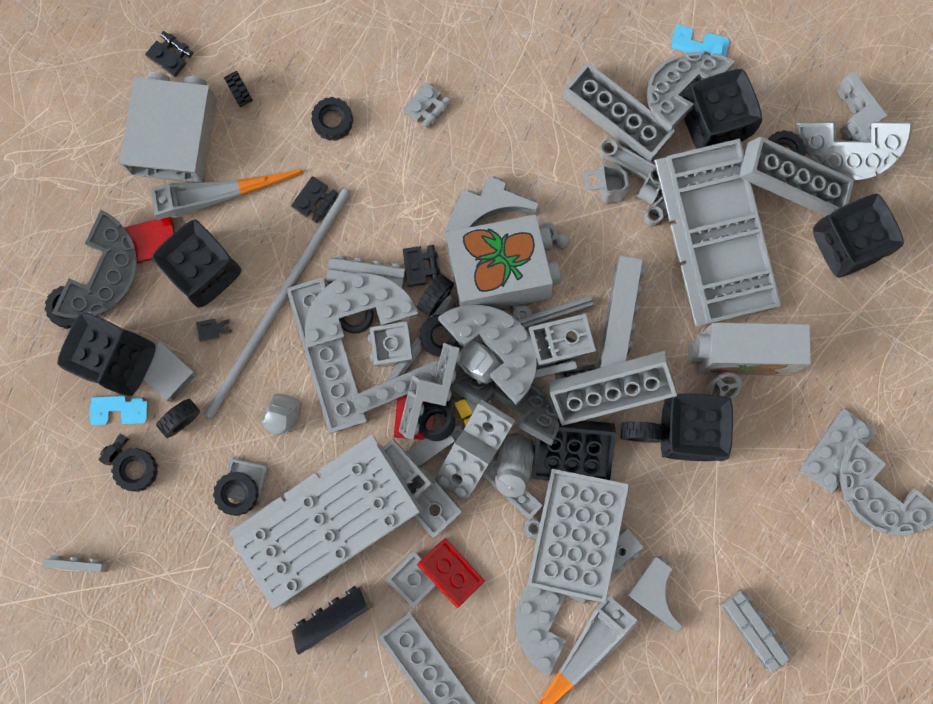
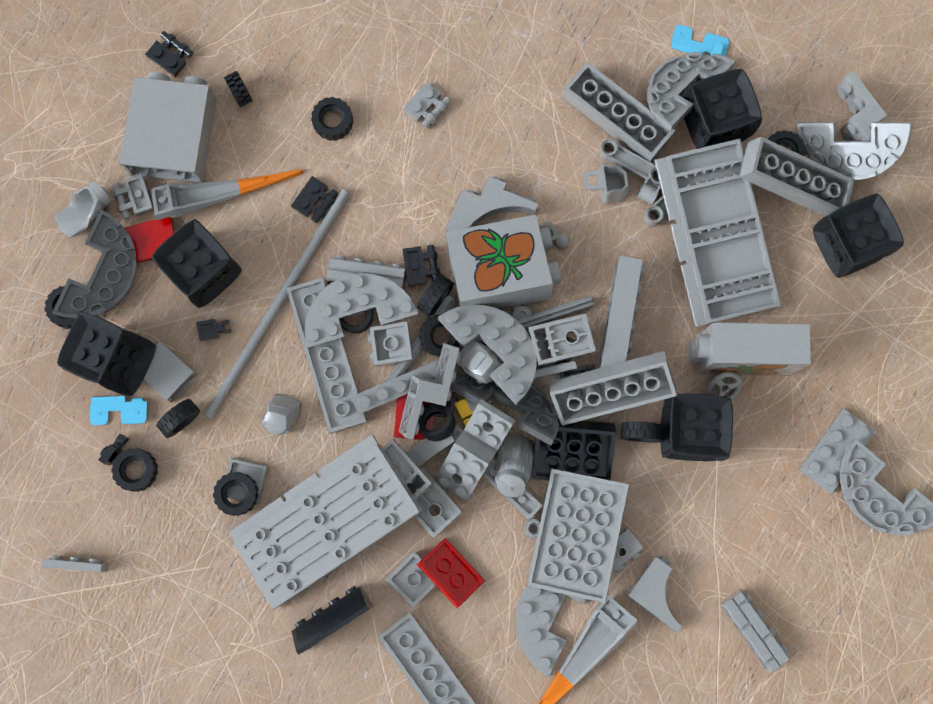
none -> light grey hair [54,181,111,238]
none -> light grey plate [113,174,154,220]

